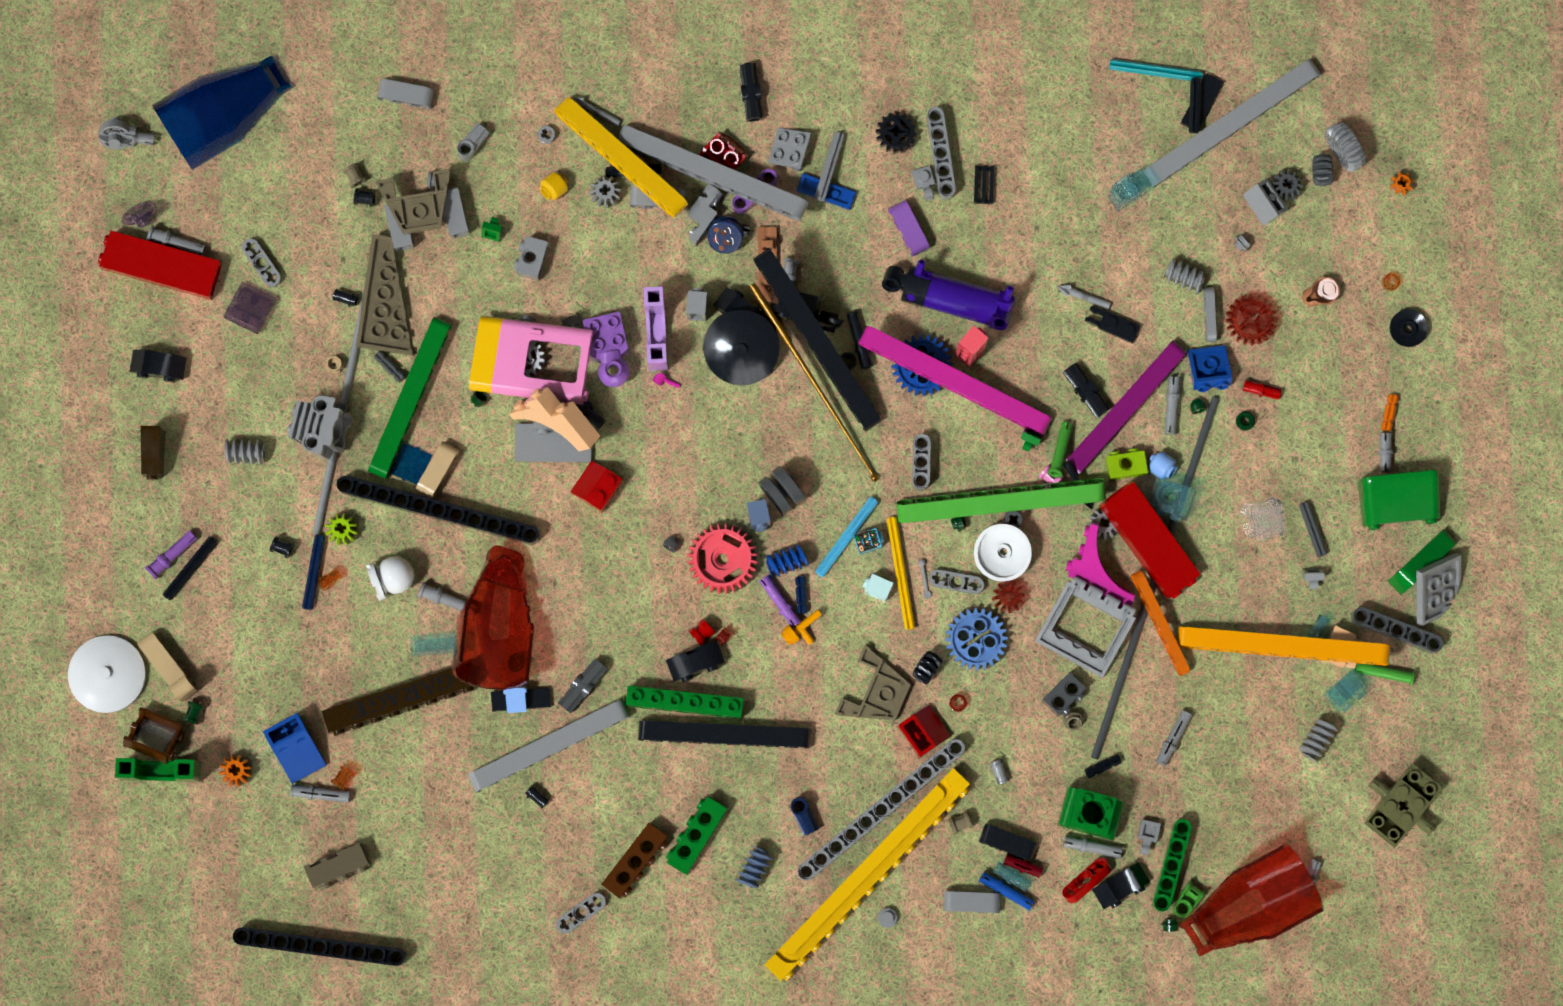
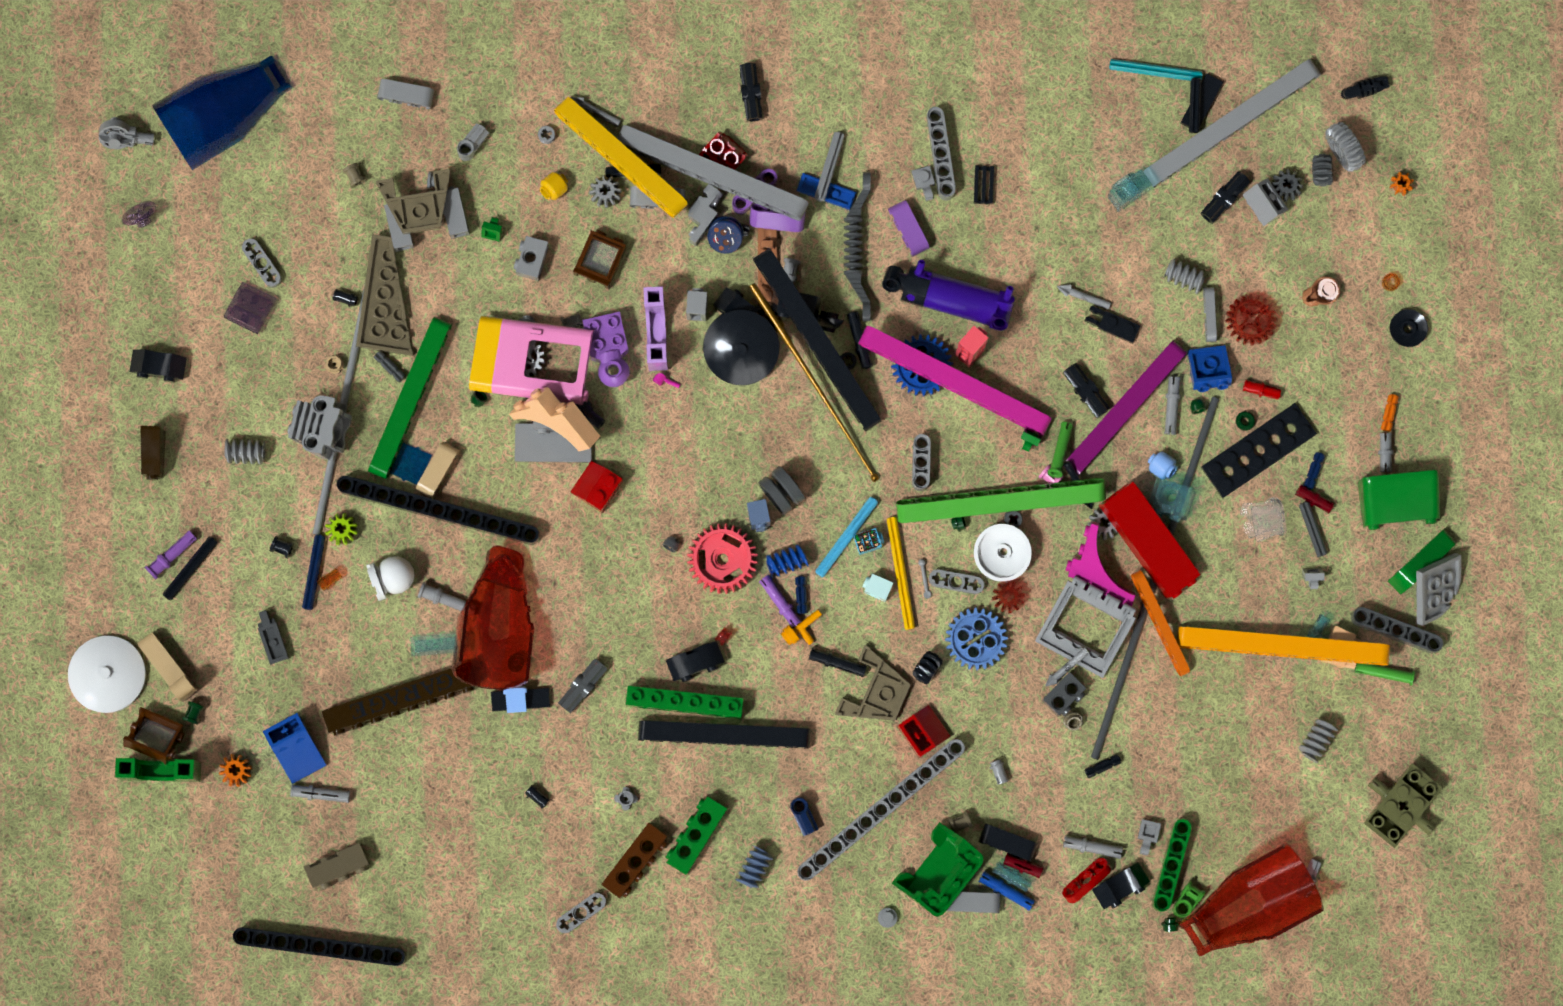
red brick [98,230,222,300] -> none
light grey pin [147,225,206,256] -> none
clear orange bush [331,765,355,791] -> none
black bush [353,188,376,207] -> none
light grey beam [467,699,631,793] -> none
red wheel [688,619,715,646] -> none
yellow brick [764,768,970,981] -> none
light grey hinge [768,128,811,172] -> none
black gear [875,112,917,154] -> none
clear red bush [949,694,967,712] -> none
green piece [1057,787,1124,841] -> none
lime brick [1105,448,1148,481] -> none
light grey pin [1155,710,1192,767] -> none
light grey plate [1234,234,1251,252] -> none
clear light blue brick [1323,669,1368,713] -> none
none -> dark grey hinge [258,610,289,665]
none -> window [573,230,626,289]
none -> light grey plate [614,787,638,810]
none -> medium lavender beam [749,203,806,232]
none -> black pin [808,648,867,677]
none -> dark grey piece [844,172,871,321]
none -> green windscreen [892,822,983,917]
none -> light grey piece [1045,647,1090,687]
none -> black piece [1200,171,1250,224]
none -> black plate [1201,403,1317,499]
none -> dark red pin [1295,484,1335,514]
none -> dark blue axle [1304,452,1325,489]
none -> black hinge [1340,76,1390,100]

